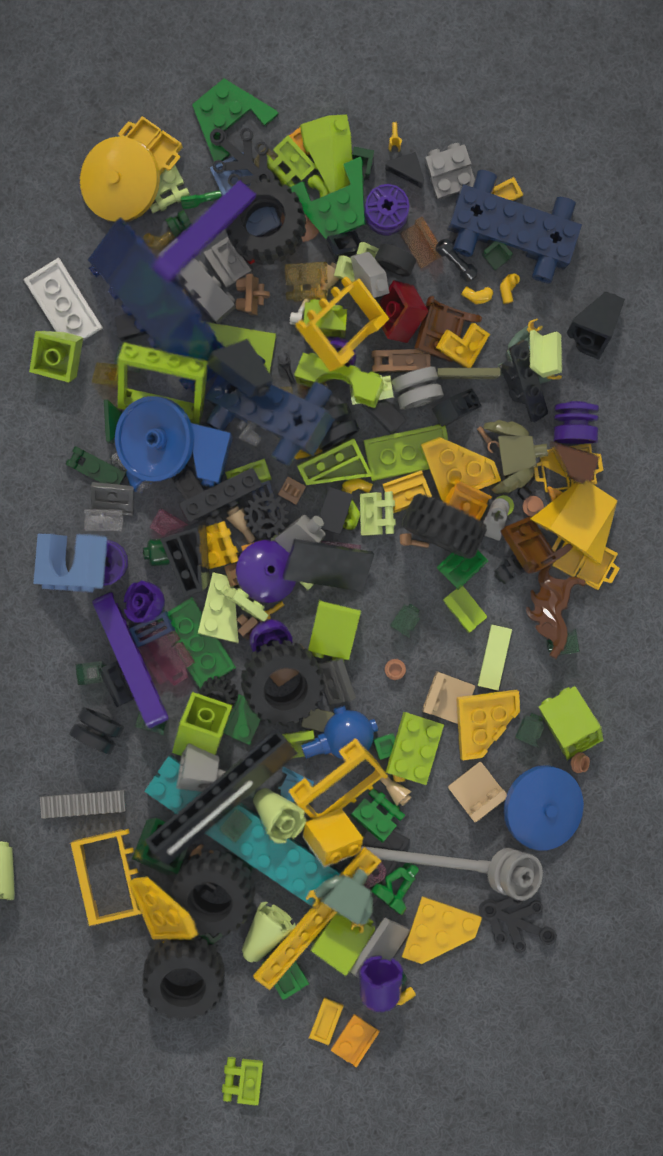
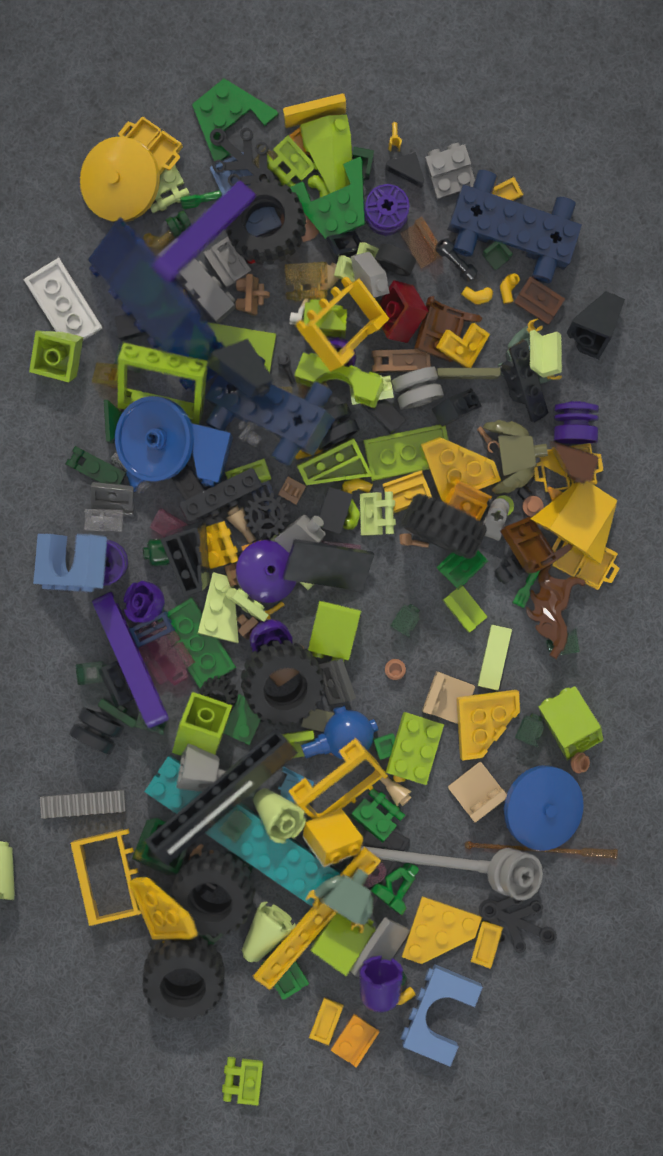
none -> dark green plate [98,698,139,728]
none -> yellow tile [283,93,346,128]
none -> medium blue arch [400,964,483,1066]
none -> clear orange piece [465,841,618,859]
none -> yellow tile [471,921,503,969]
none -> green piece [512,571,540,609]
none -> reddish brown plate [514,276,565,325]

